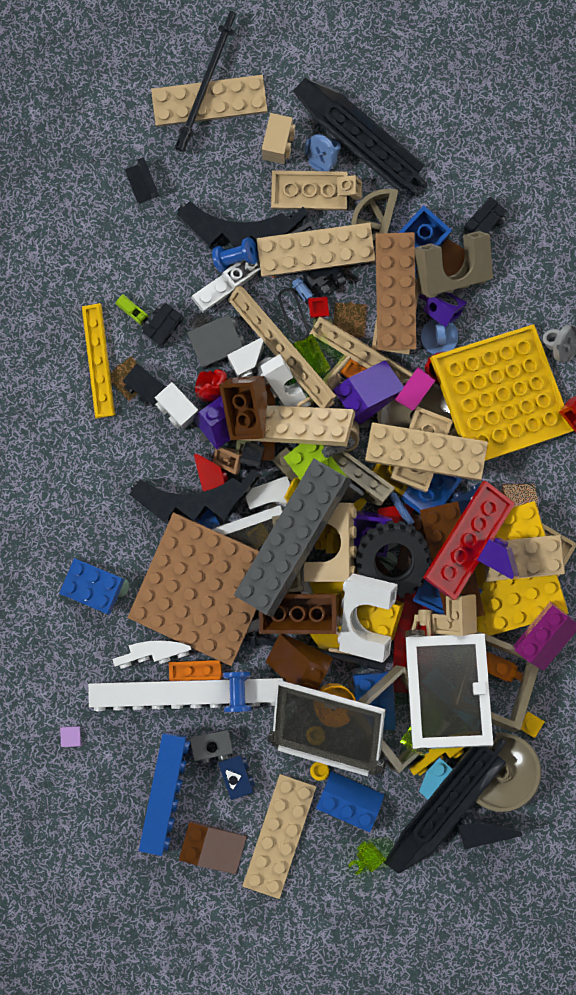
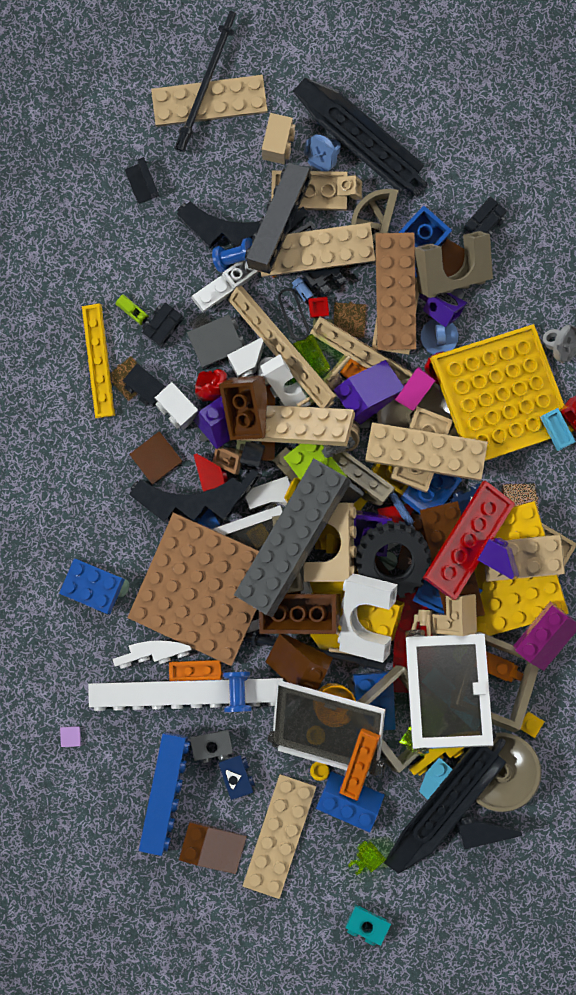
none -> reddish brown tile [129,431,183,485]
none -> black brick [245,162,311,274]
none -> orange tile [339,728,380,801]
none -> teal brick [345,904,391,946]
none -> medium azure tile [540,408,576,451]

